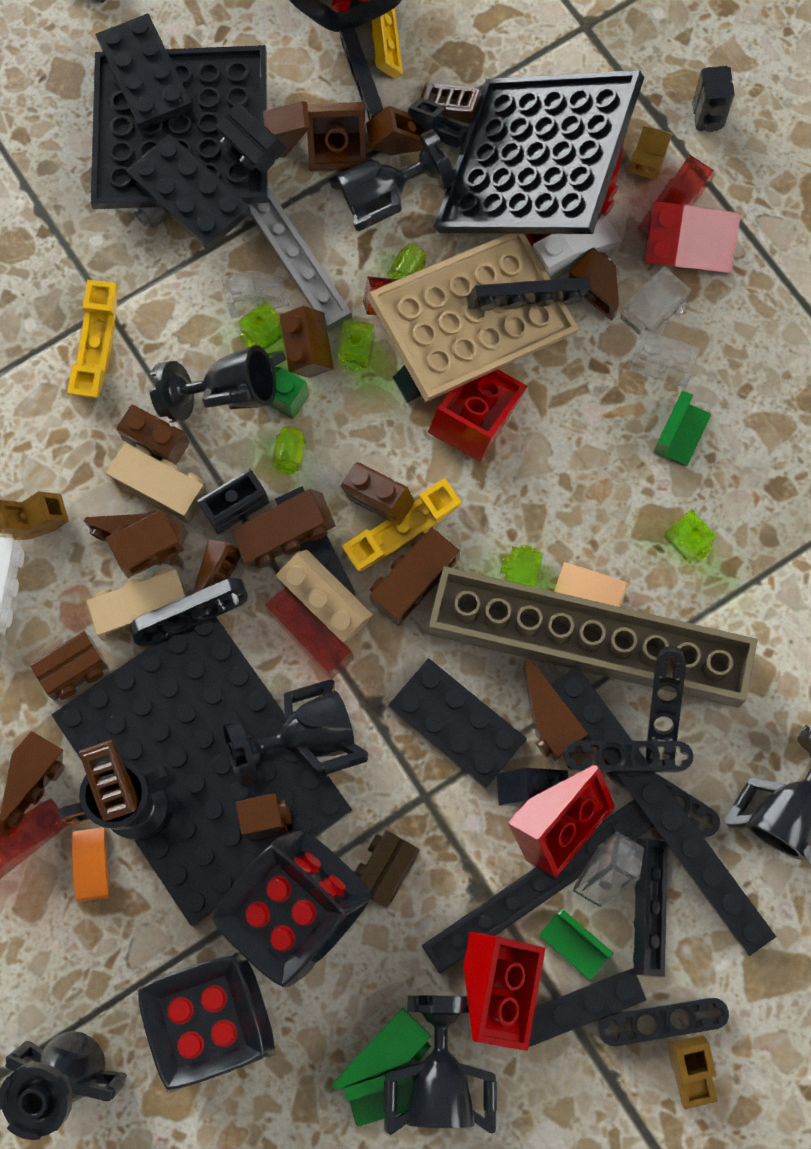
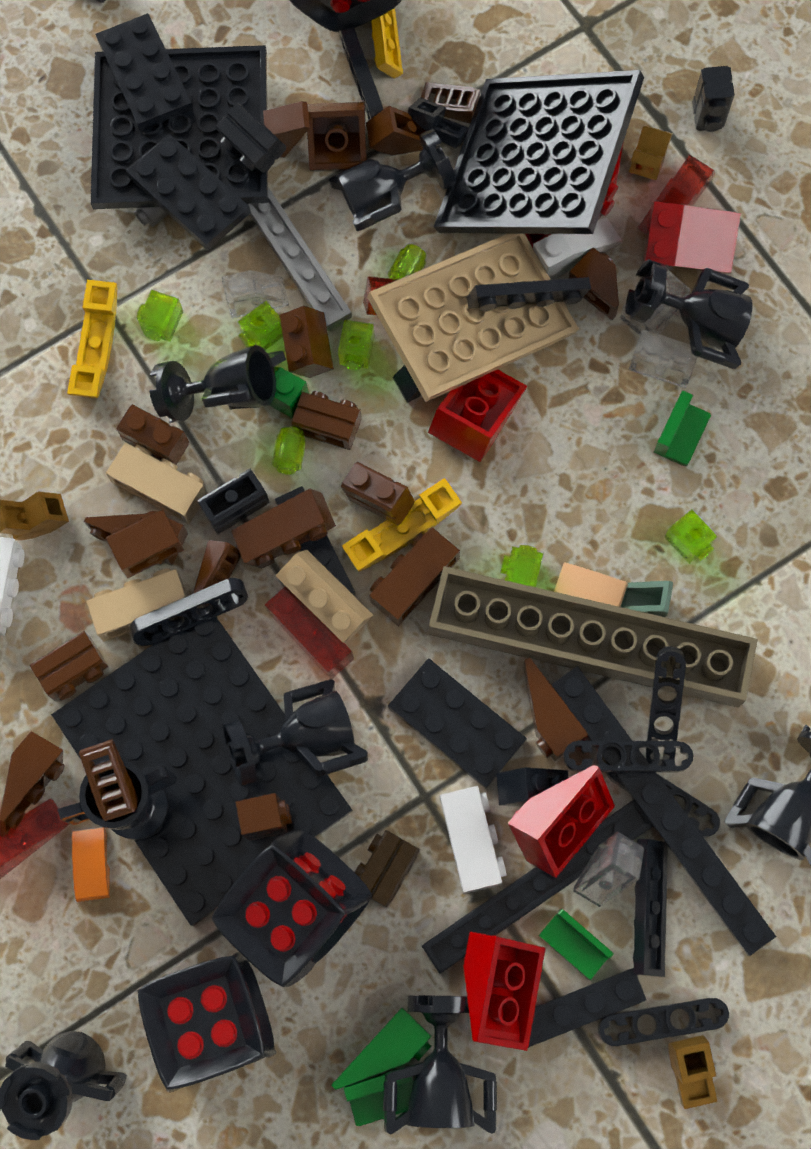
none -> clear neon green brick [137,290,184,342]
none -> reddish brown brick [291,391,362,450]
none -> white brick [440,786,507,894]
none -> sand green slope [621,581,673,617]
none -> black piece [625,259,753,369]

